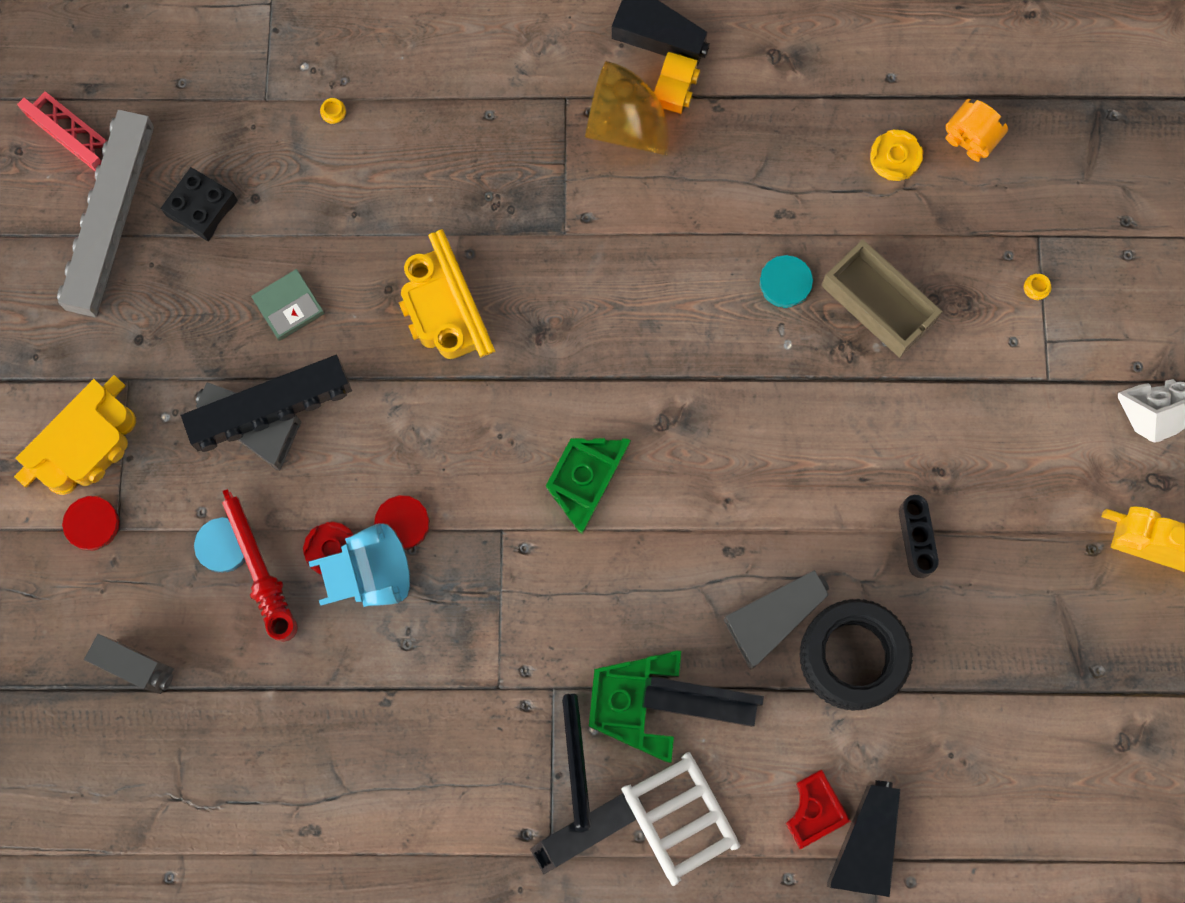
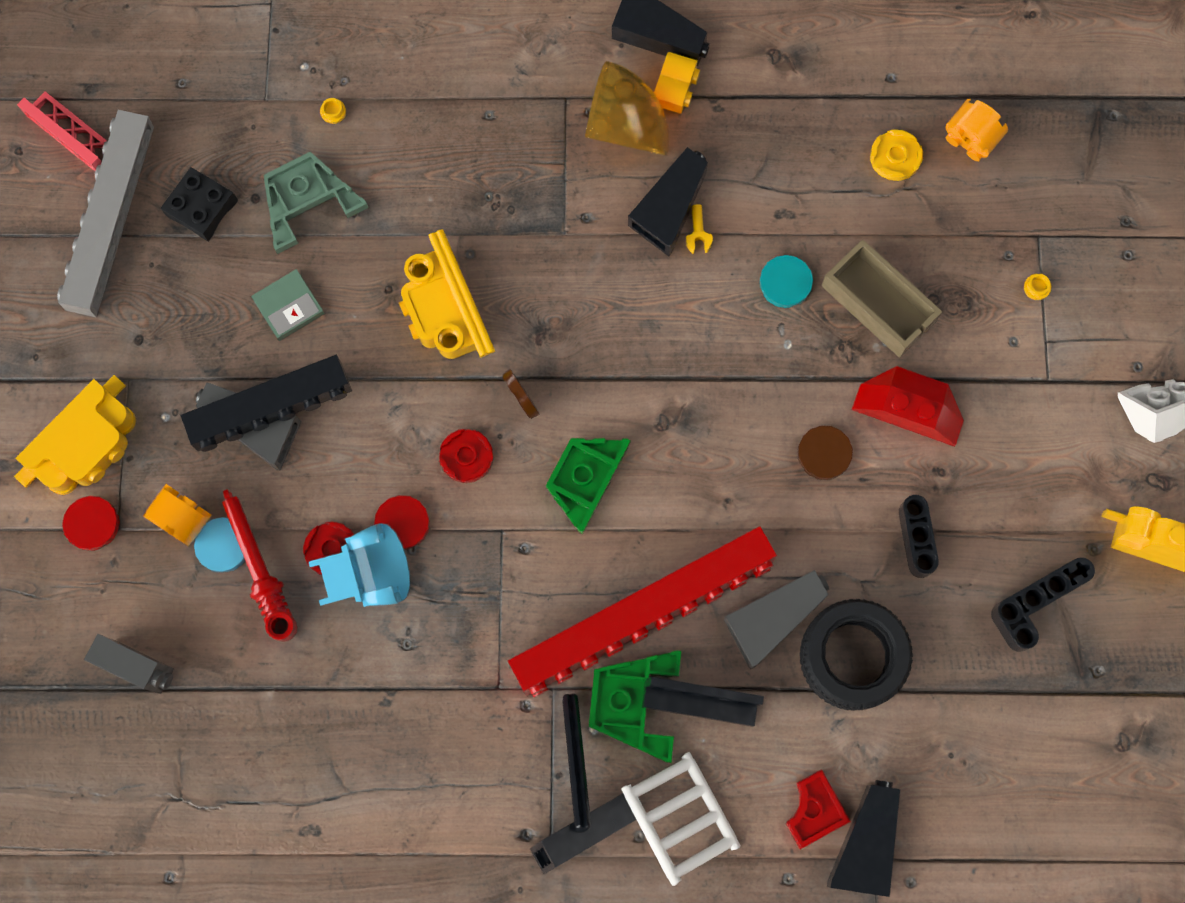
none -> light orange brick [143,484,212,547]
none -> sand green wing [264,152,369,254]
none -> red tile [439,429,494,483]
none -> reddish brown tile [502,369,540,419]
none -> red brick [508,526,777,698]
none -> black slope [628,147,708,256]
none -> yellow bar [686,204,713,254]
none -> reddish brown tile [798,426,853,480]
none -> red wedge [851,366,964,447]
none -> black beam [991,557,1095,652]

